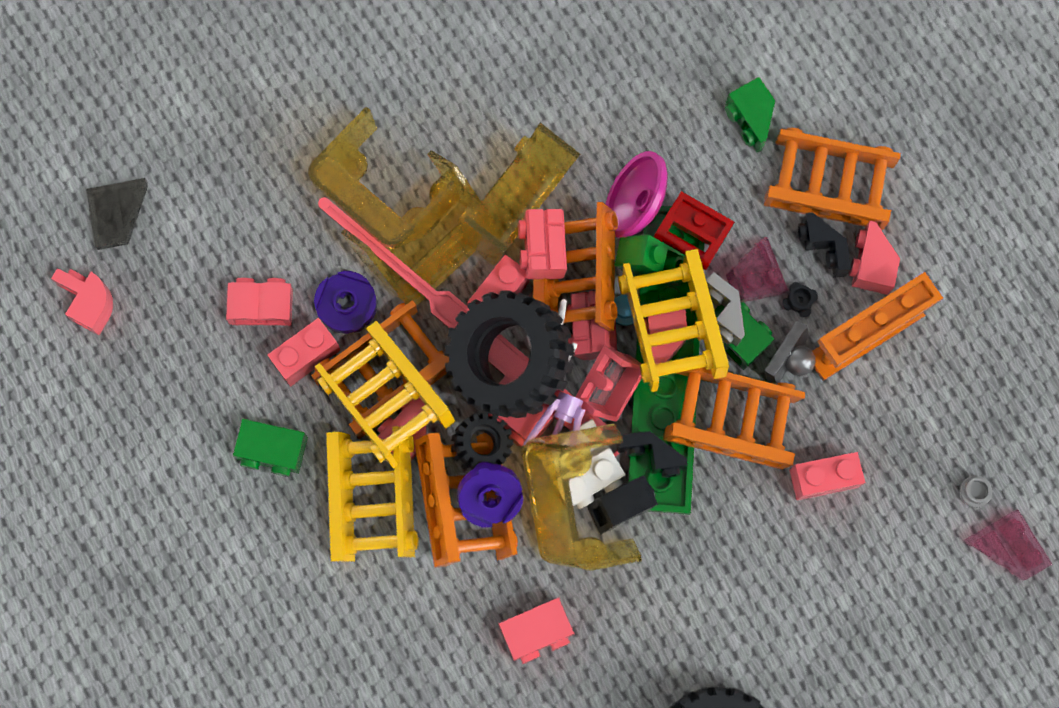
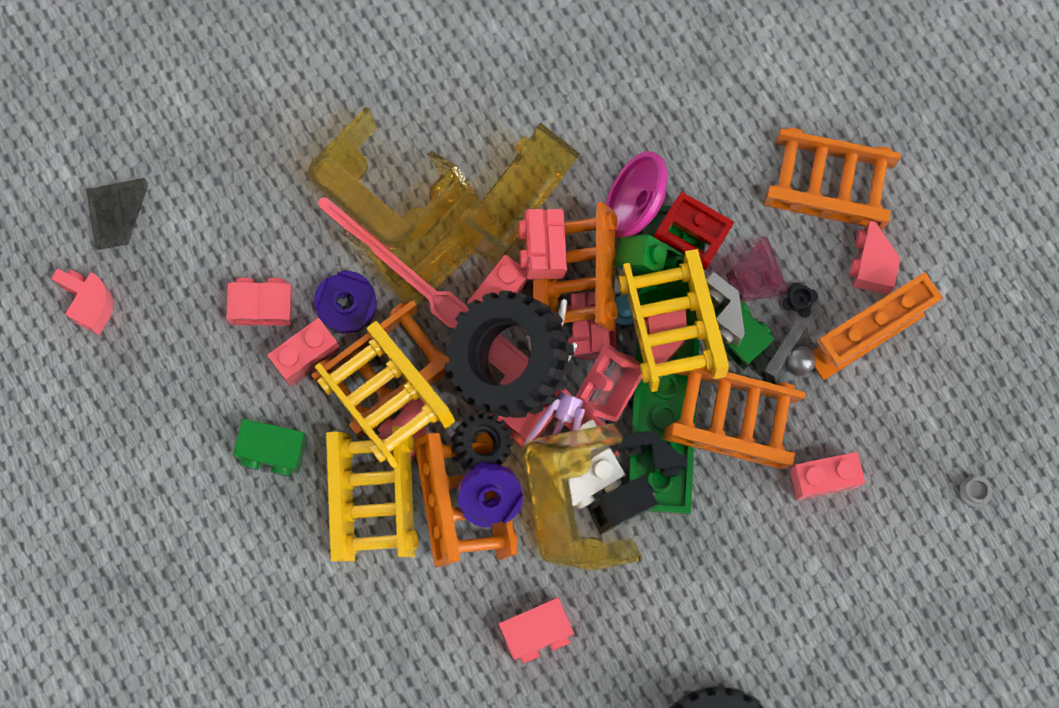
green slope [725,77,775,153] -> none
black slope [798,212,851,278] -> none
clear pink wing [964,509,1052,581] -> none

